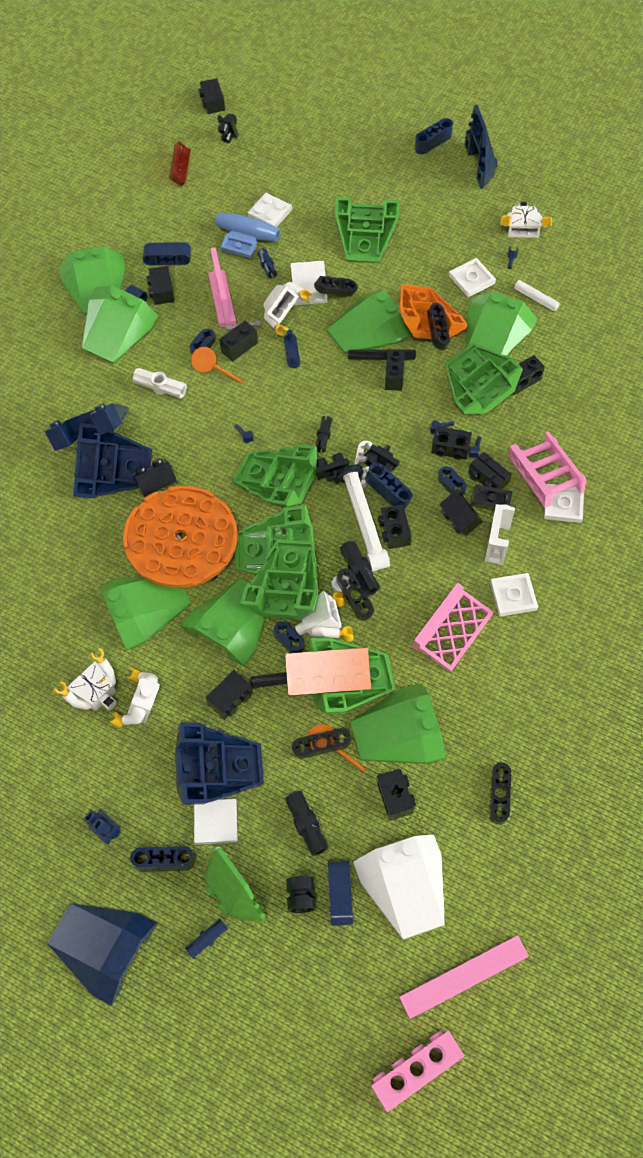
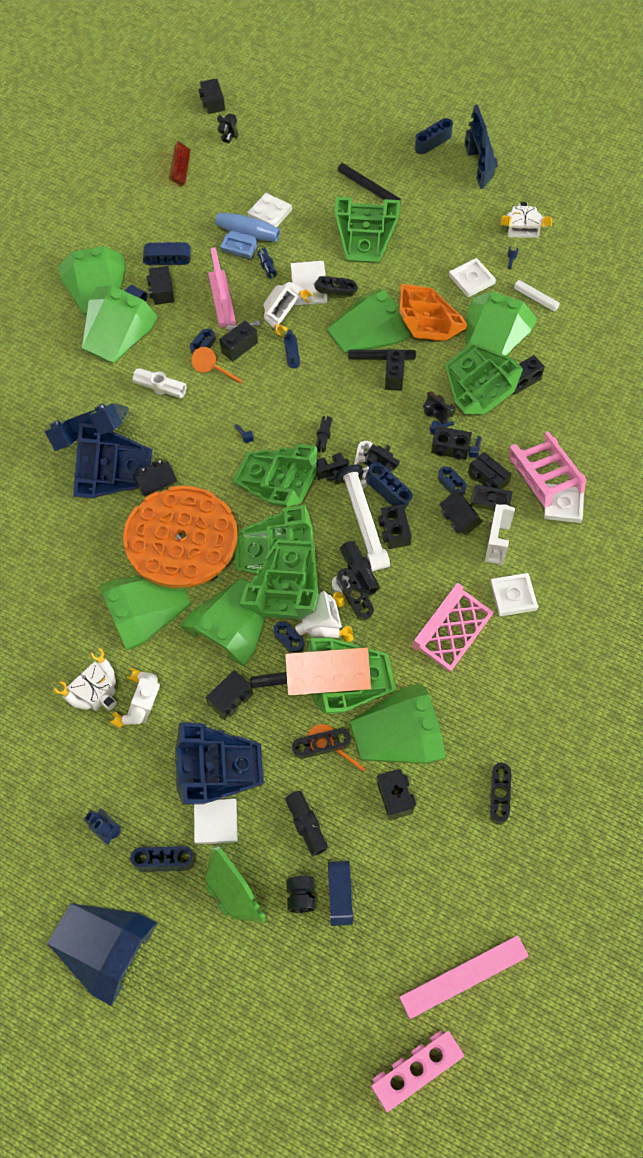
dark blue pin [185,918,228,959] -> none
white wedge [353,835,444,939] -> none
black beam [427,303,450,349] -> none
none -> black axle [338,163,401,204]
none -> black hips [423,391,455,424]

